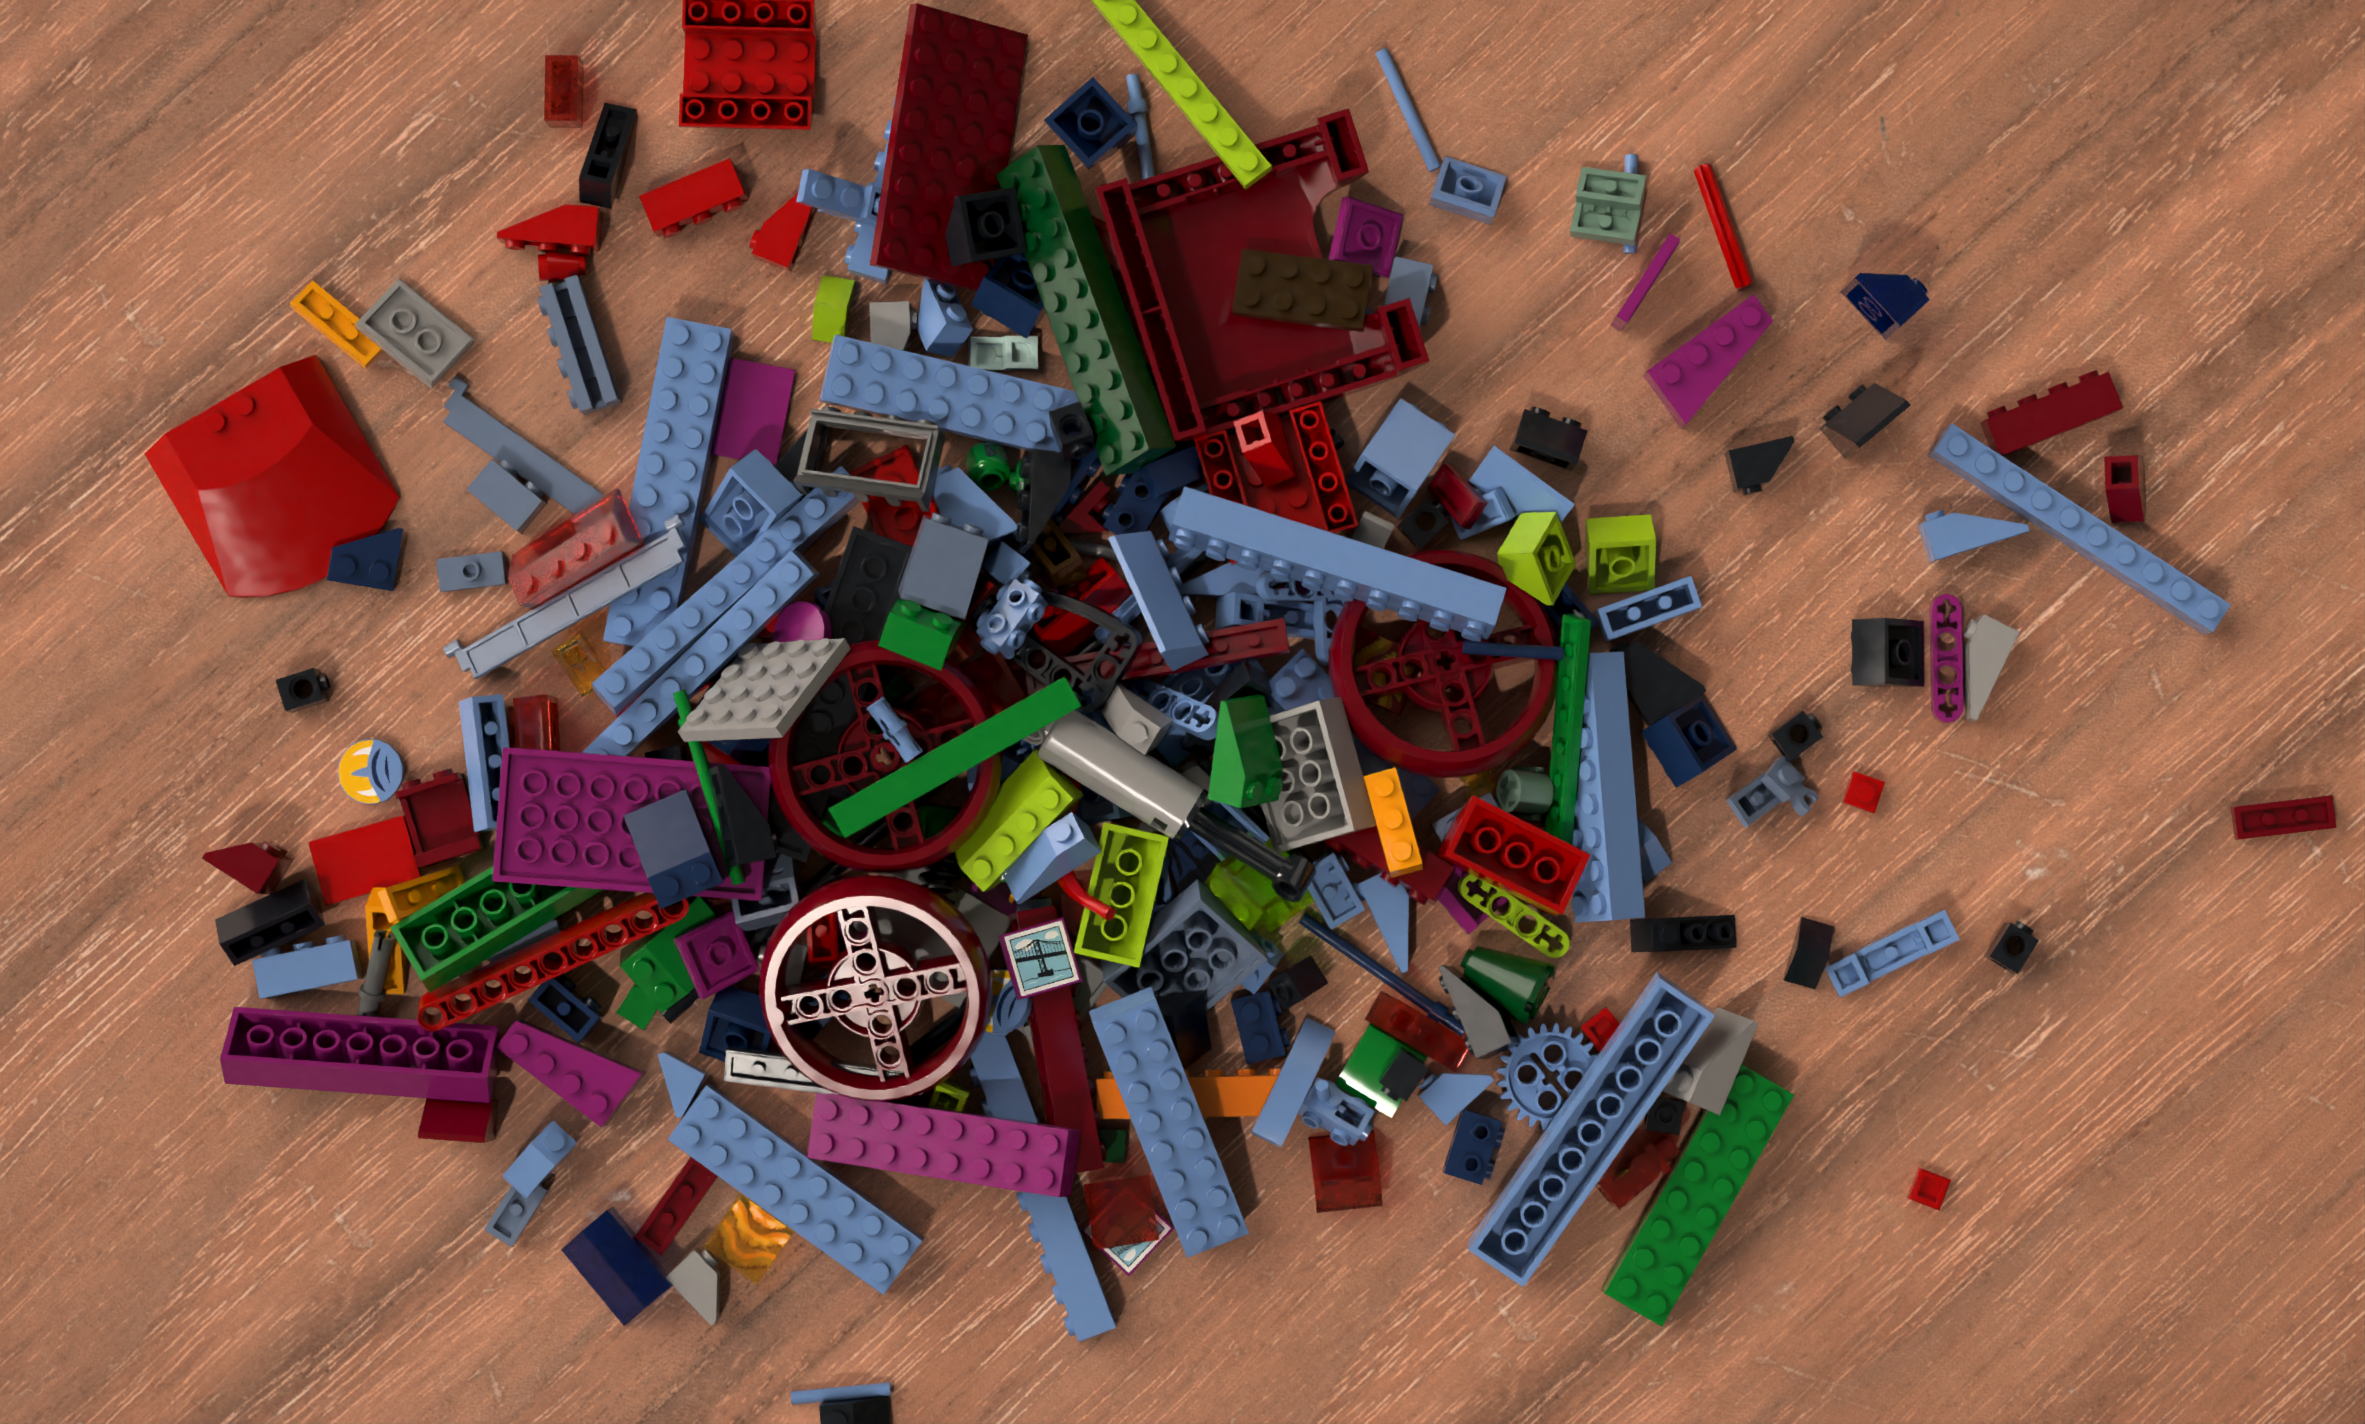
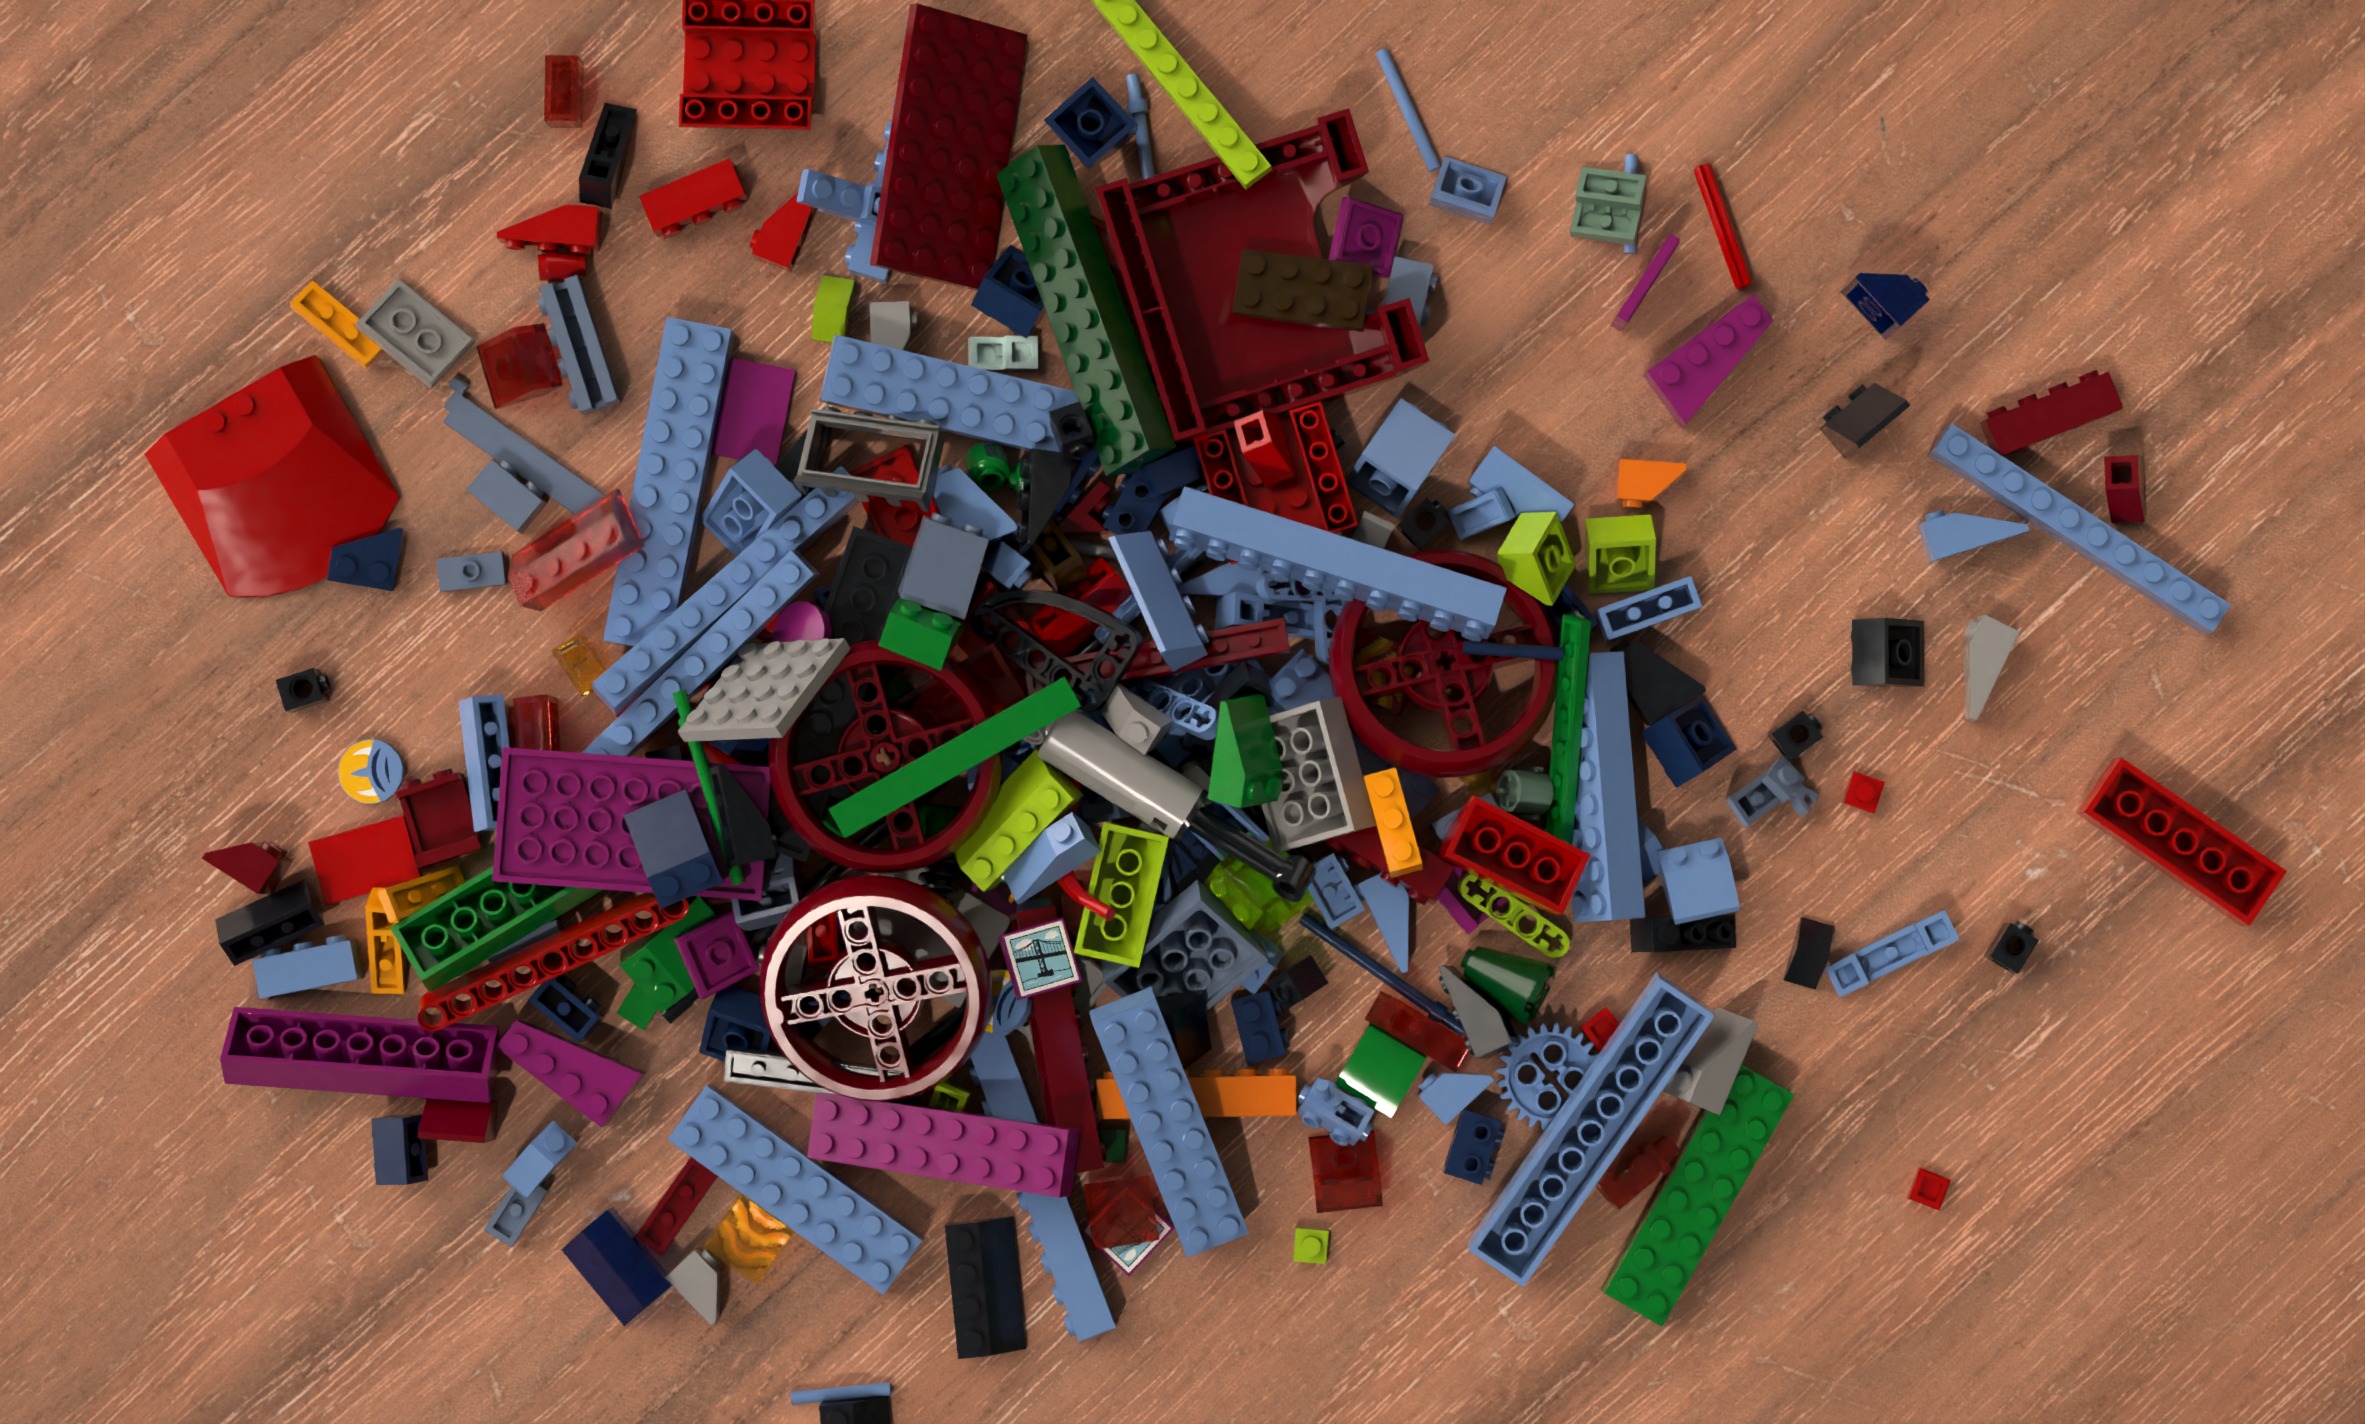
dark grey pin [356,930,396,1017] -> none
sand blue piece [443,514,687,679] -> none
medium blue slope [657,1051,709,1118] -> none
medium blue pin [866,696,923,763] -> none
medium blue slope [916,279,973,357] -> none
black slope [945,187,1027,267] -> none
medium blue brick [976,579,1048,659] -> none
medium blue slope [1251,1017,1336,1148] -> none
black brick [1379,1047,1429,1102] -> none
dark red tile [1427,462,1488,529] -> none
black slope [1509,406,1587,471] -> none
black brick [1642,1097,1684,1135] -> none
black slope [1725,436,1794,496] -> none
magenta beam [1929,594,1963,723] -> none
dark red plate [2231,795,2337,840] -> none
none -> dark blue brick [371,1114,428,1185]
none -> clear red slope [477,323,563,409]
none -> black slope [945,1216,1026,1359]
none -> lime plate [1293,1227,1329,1264]
none -> orange slope [1615,459,1687,509]
none -> medium blue slope [1657,837,1740,925]
none -> red brick [2076,757,2287,926]

